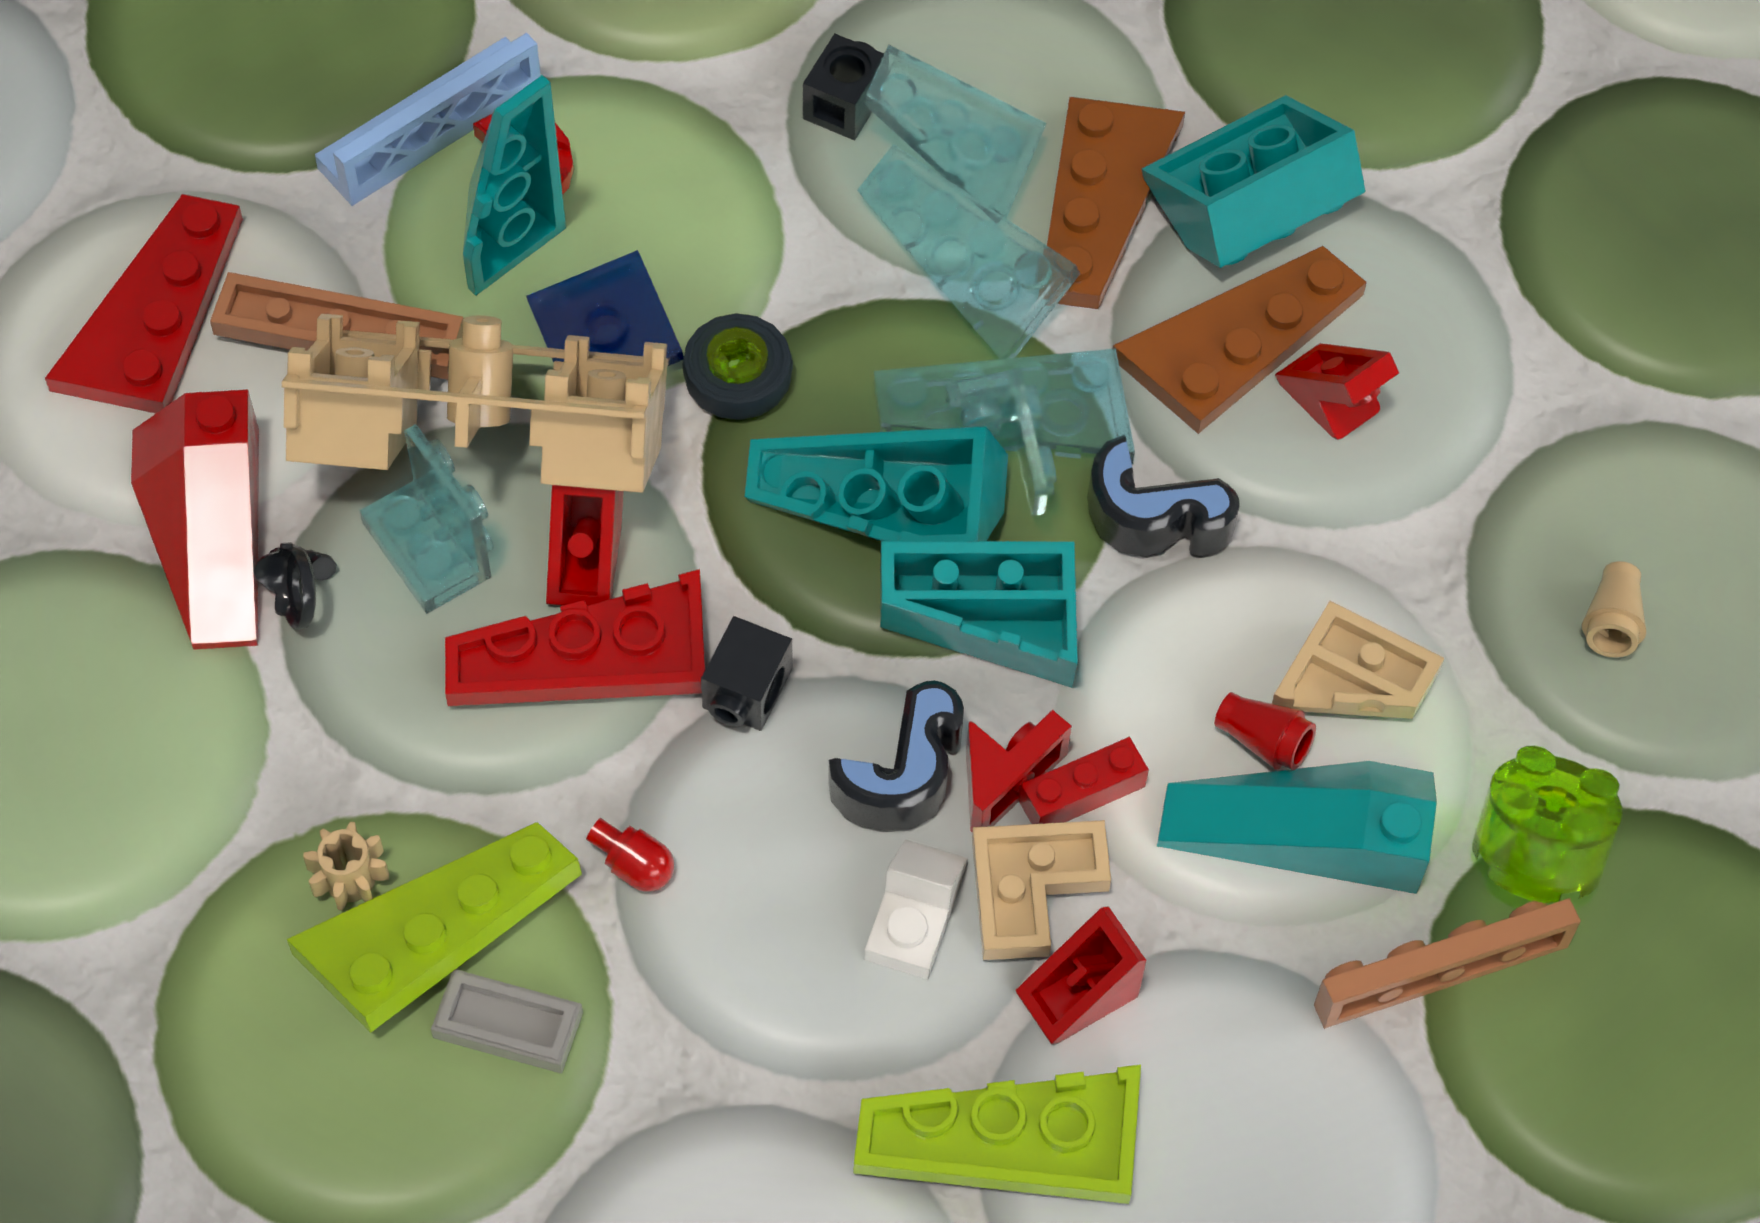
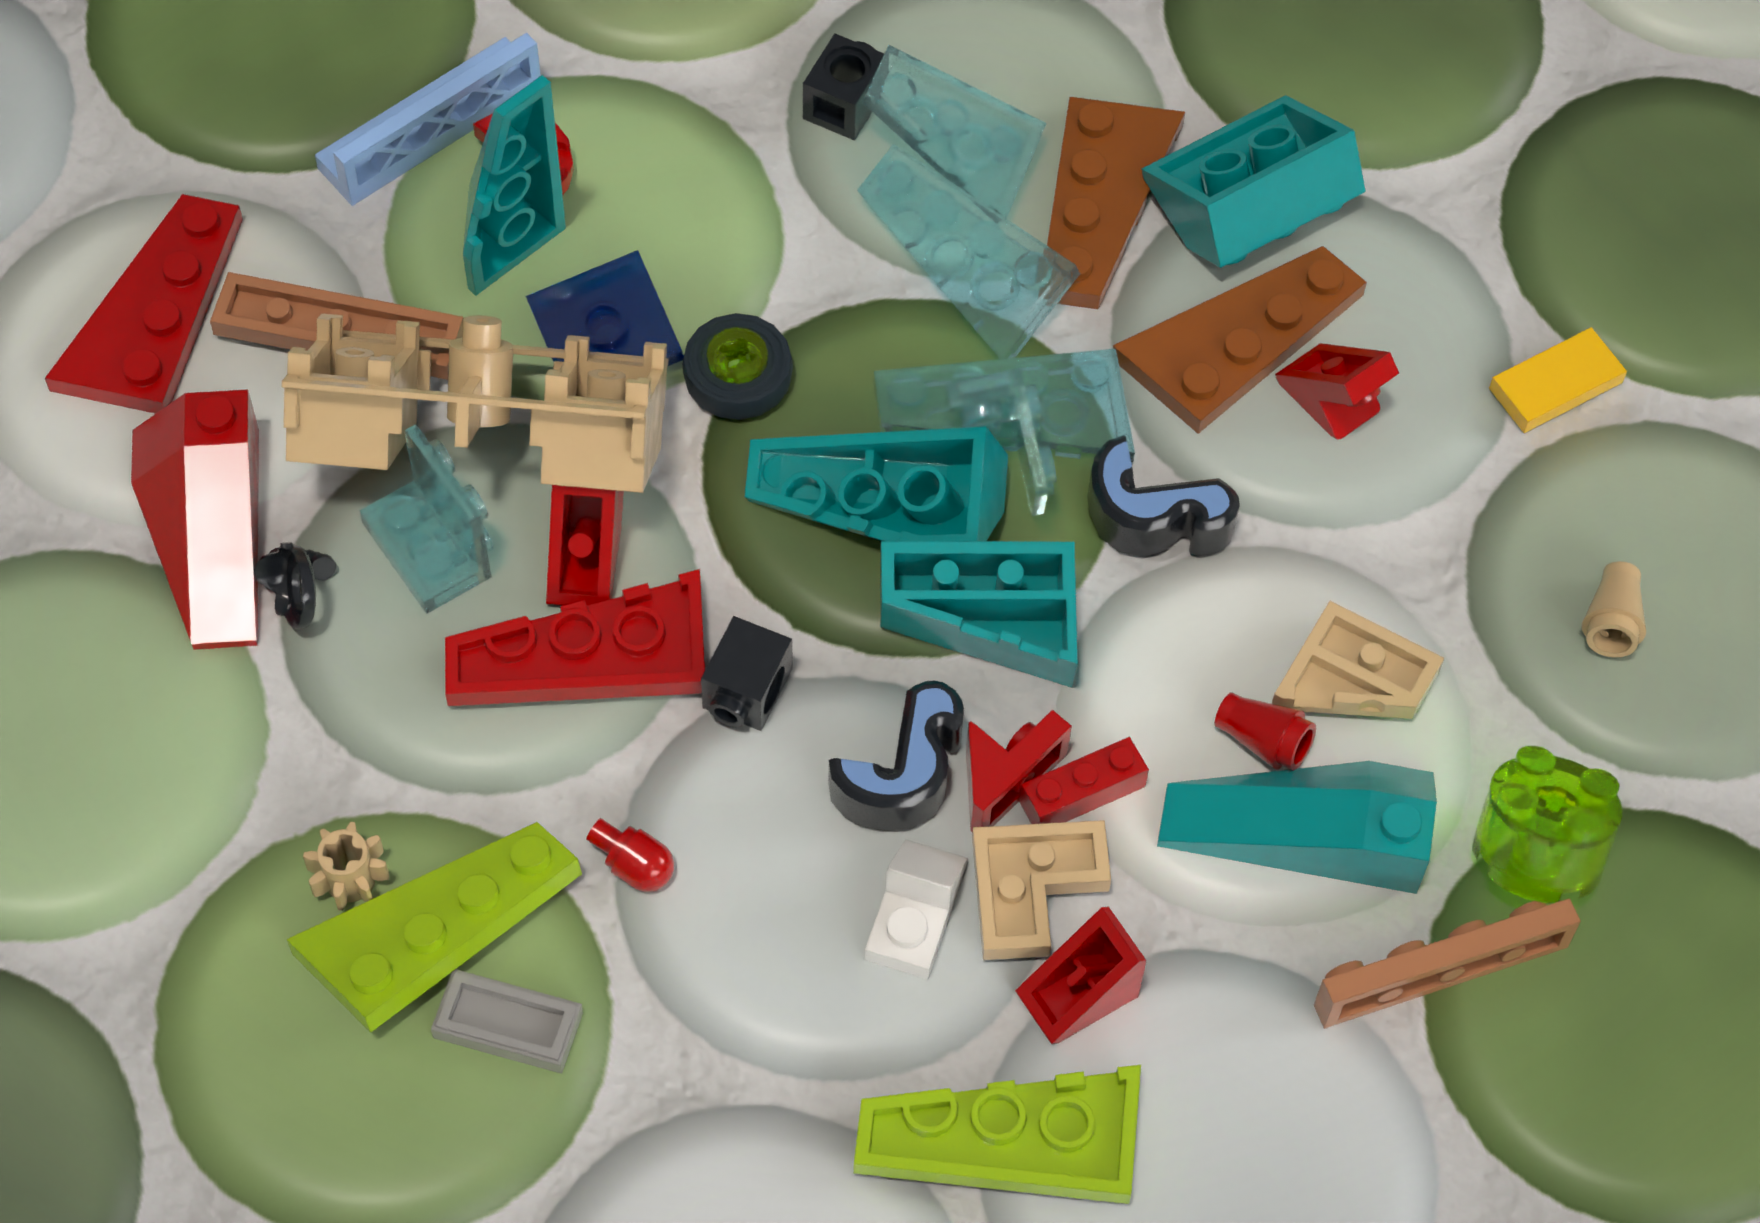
none -> yellow tile [1489,327,1627,433]

